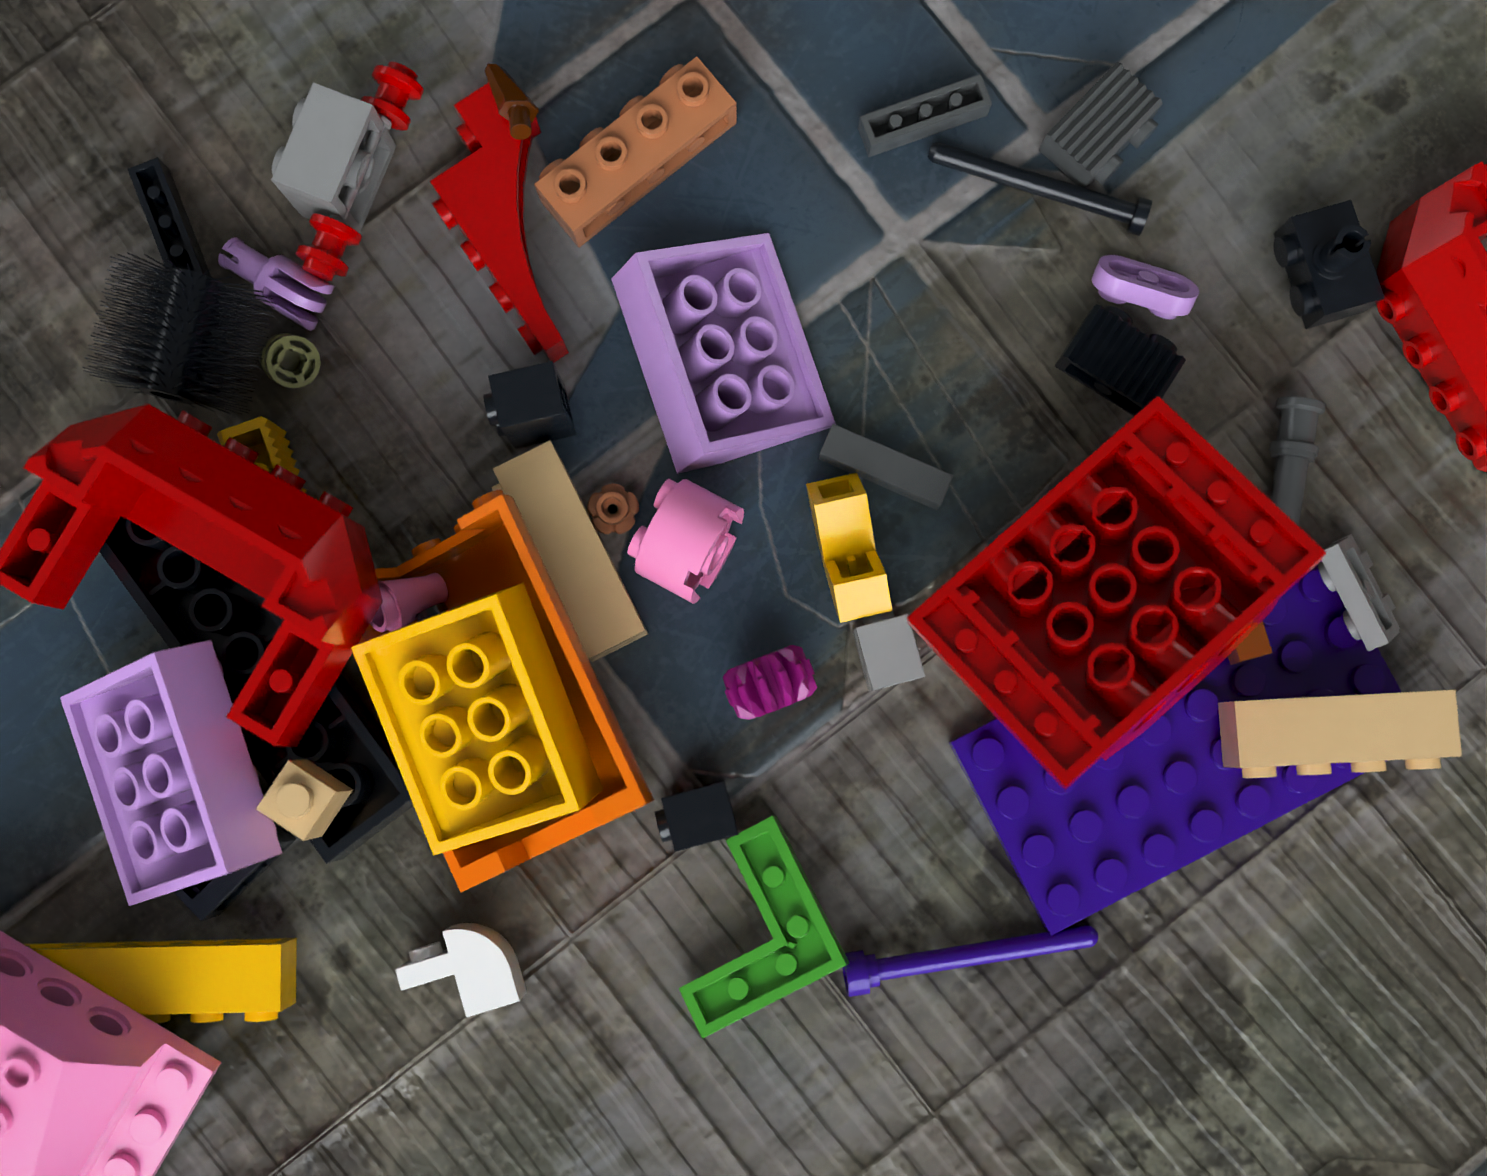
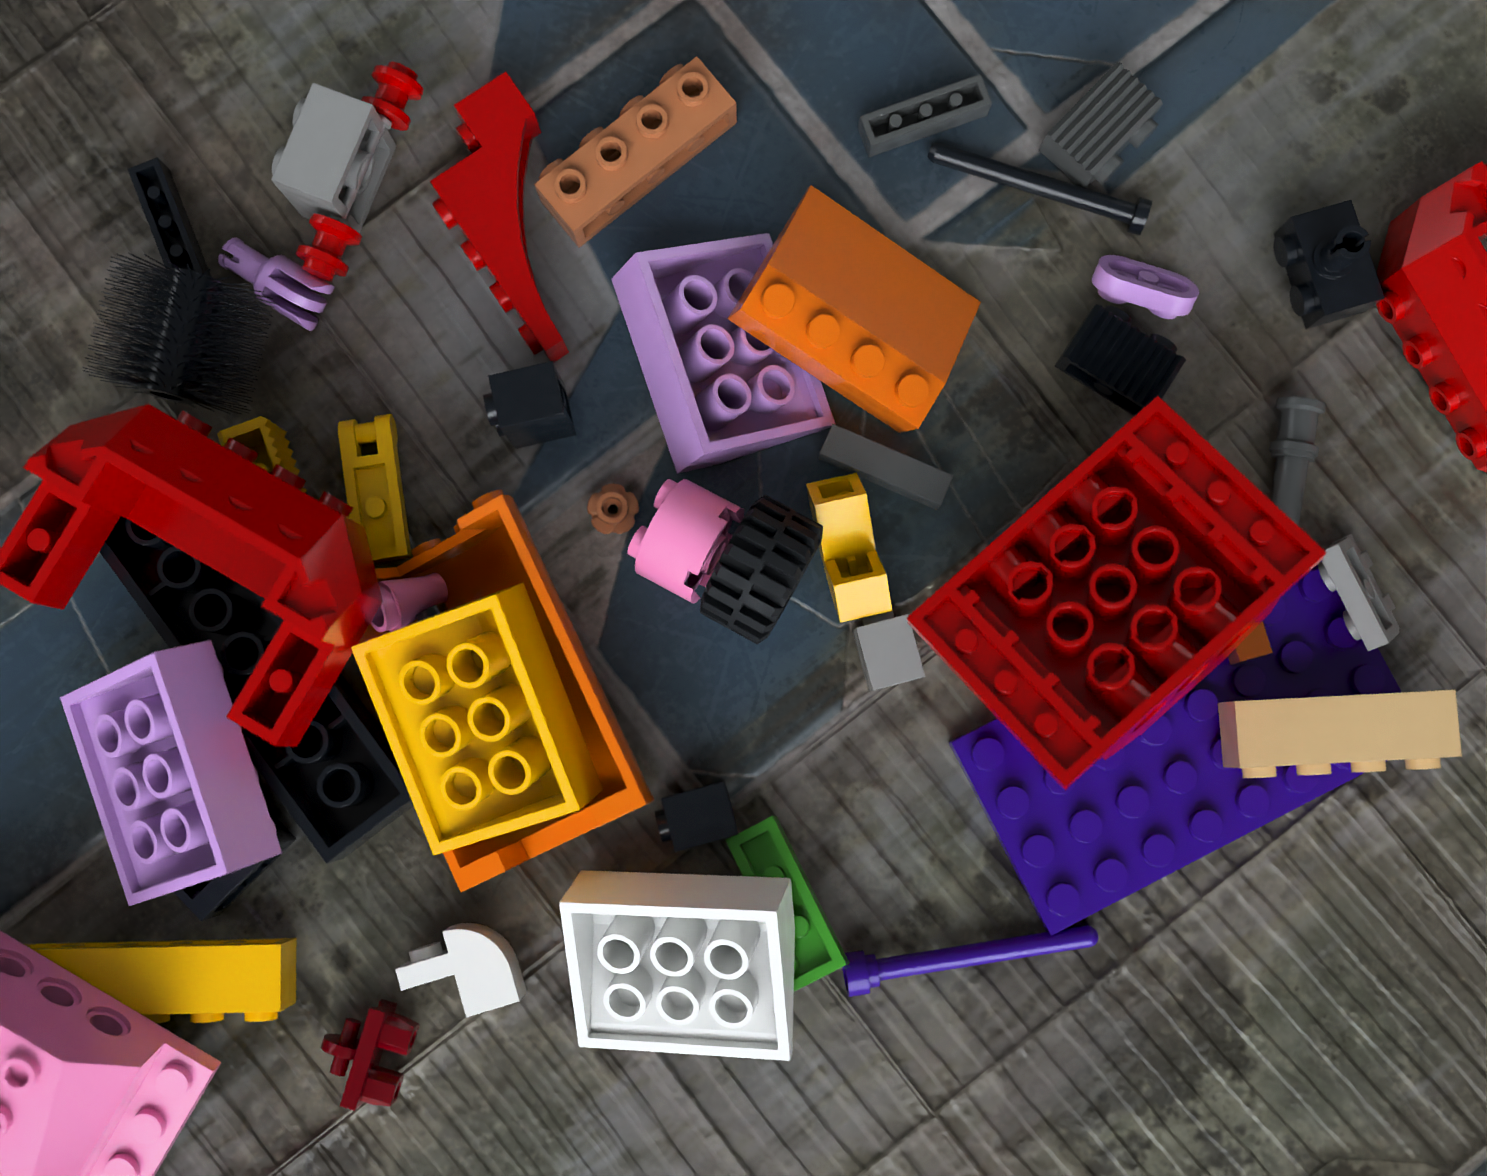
tan brick [256,759,353,841] -> none
olive wheel [259,333,321,389] -> none
reddish brown bar [484,63,539,140] -> none
tan brick [491,440,648,662] -> none
magenta gear [722,645,817,720] -> none
none -> dark red hips [320,999,420,1111]
none -> yellow plate [338,414,412,563]
none -> white slope [559,870,795,1061]
none -> black tyre [700,495,823,645]
none -> orange slope [728,185,981,433]

